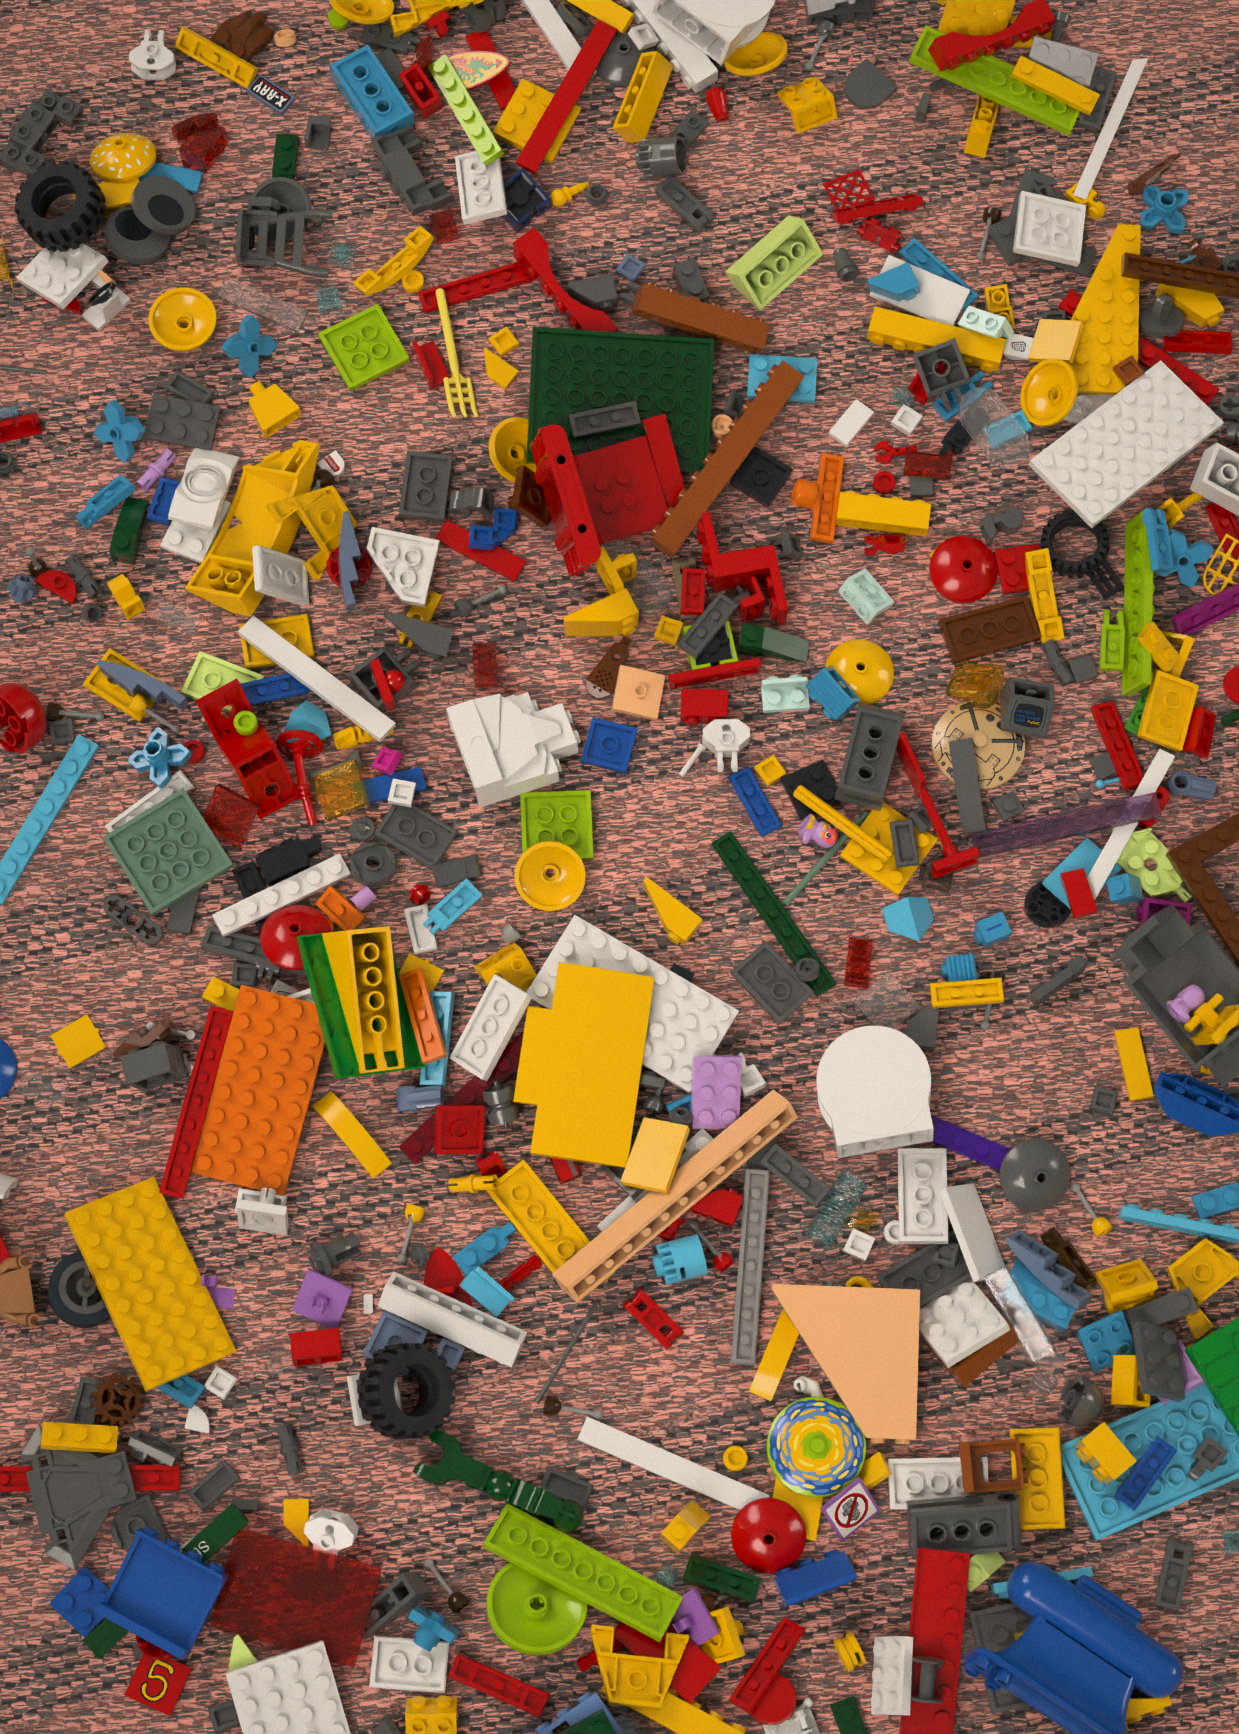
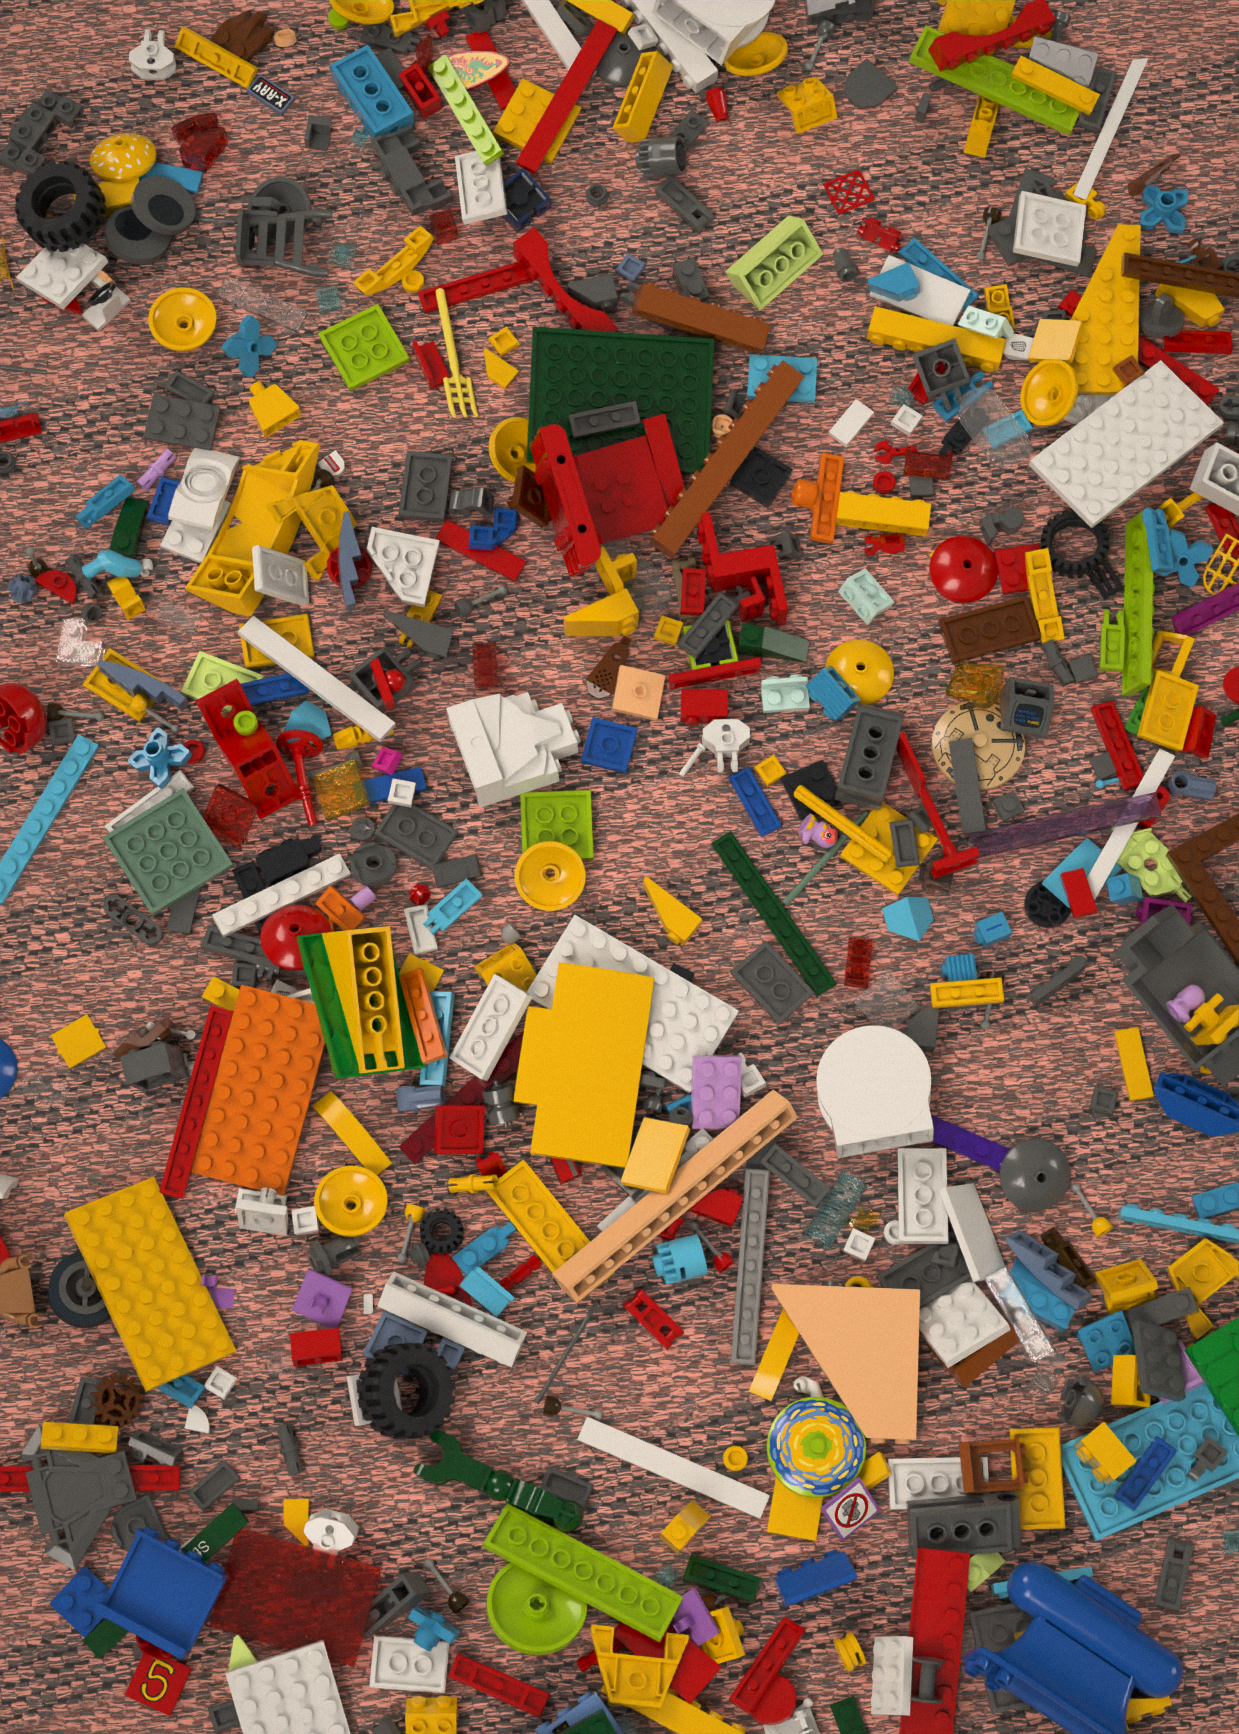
dark azure plant [94,400,145,463] -> none
dark green hinge [272,134,299,180] -> none
yellow bar [550,182,589,207] -> none
red dish [731,1497,806,1574] -> none
dark grey tile [796,958,820,981] -> none
red plate [831,193,924,225] -> none
yellow plate [1137,622,1180,672] -> none
none -> clear plate [56,618,106,666]
none -> medium azure arm [82,550,153,579]
none -> white tile [292,1206,320,1235]
none -> yellow dish [314,1166,388,1237]
none -> clear light blue plate [351,127,369,149]
none -> black tyre [420,1208,464,1256]

